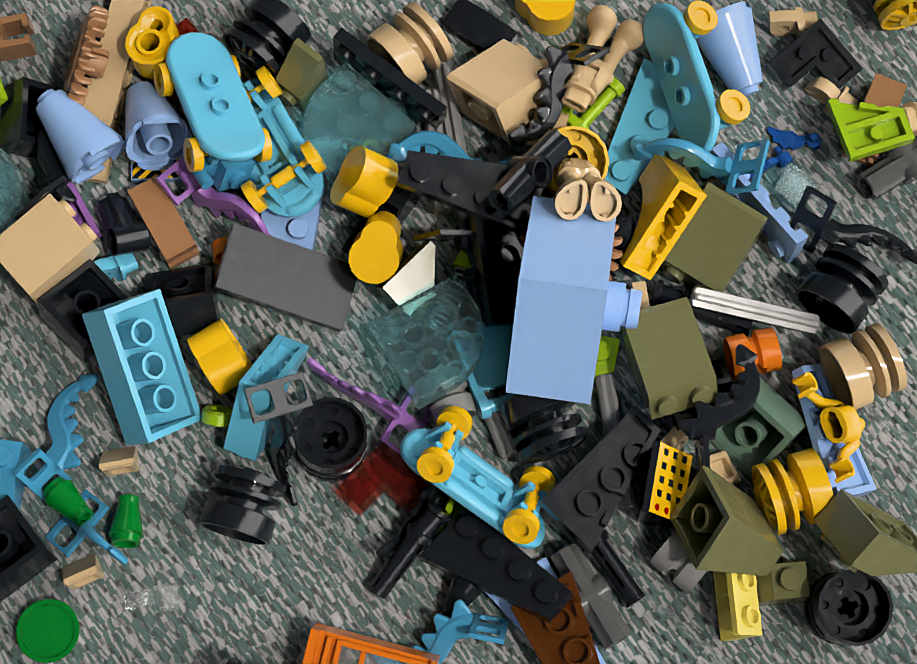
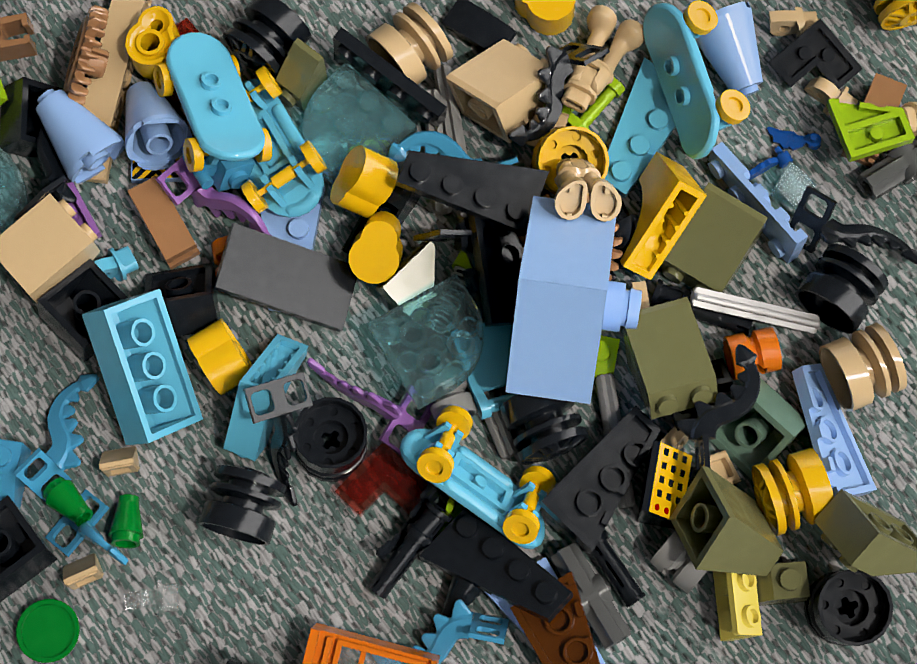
black piece [97,192,150,256] -> none
lime tile [201,405,233,427] -> none
black piece [487,130,572,215] -> none
dark azure piece [633,138,770,195] -> none
yellow piece [791,372,865,484] -> none

